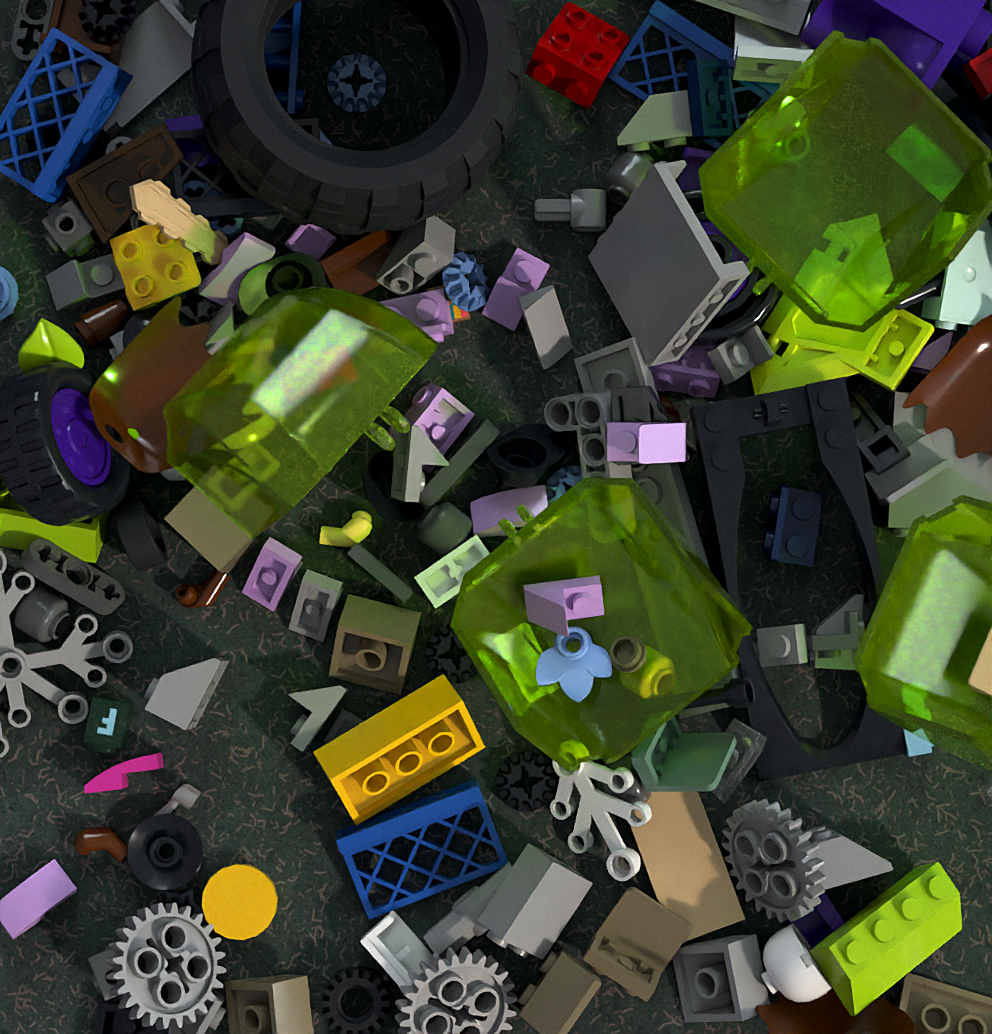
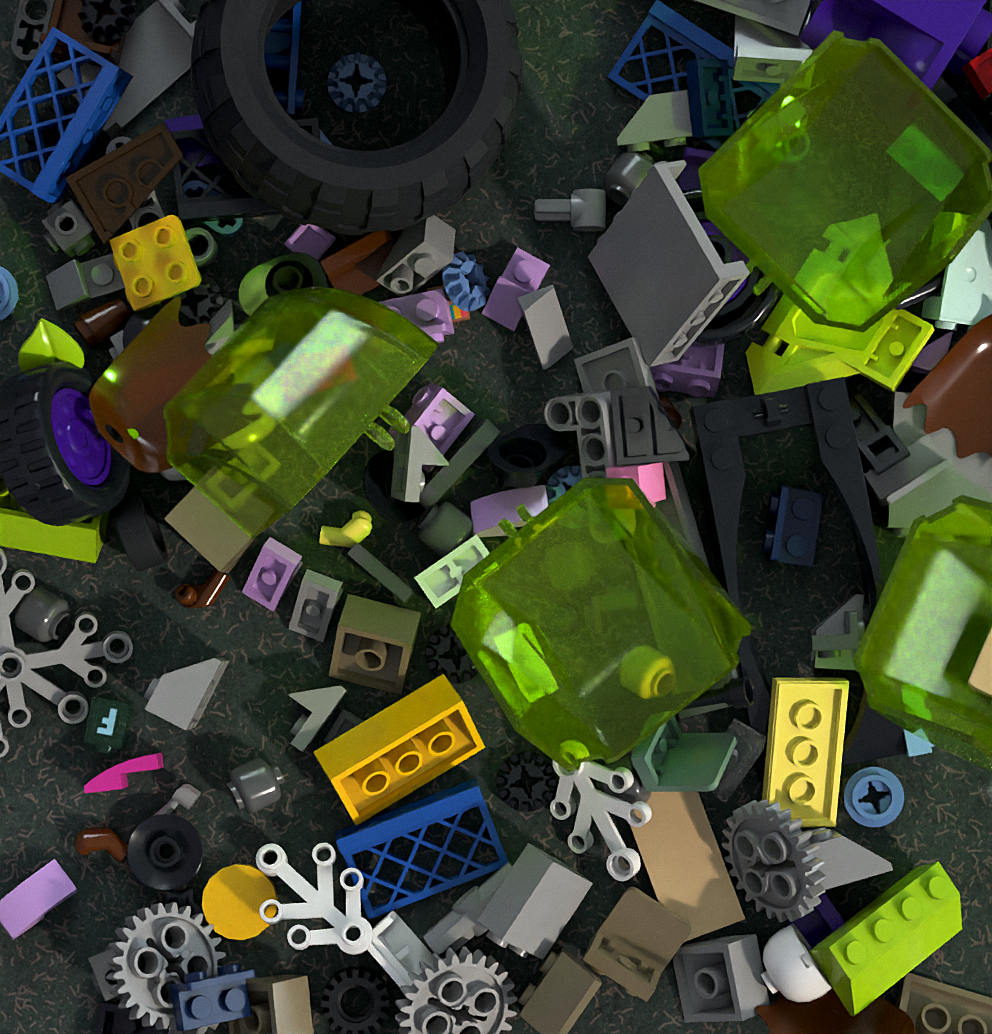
dark grey beam [21,539,125,615] -> none
tan sword [129,179,230,266] -> none
slope [199,232,275,306] -> none
lavender slope [523,575,604,637] -> none
red bracket [525,2,630,110] -> none
light blue plate [536,626,612,703] -> none
lavender slope [607,422,686,464] -> none
olive plate [609,634,647,673] -> none
light grey bracket [707,324,774,385] -> none
light grey bracket [756,624,809,667] -> none
none -> dark blue bracket [170,963,255,1031]
none -> dark grey head [225,757,285,814]
none -> white plant [256,843,373,955]
none -> bright pink brick [606,462,667,506]
none -> light yellow tile [762,678,849,827]
none -> medium blue gear [843,767,904,827]

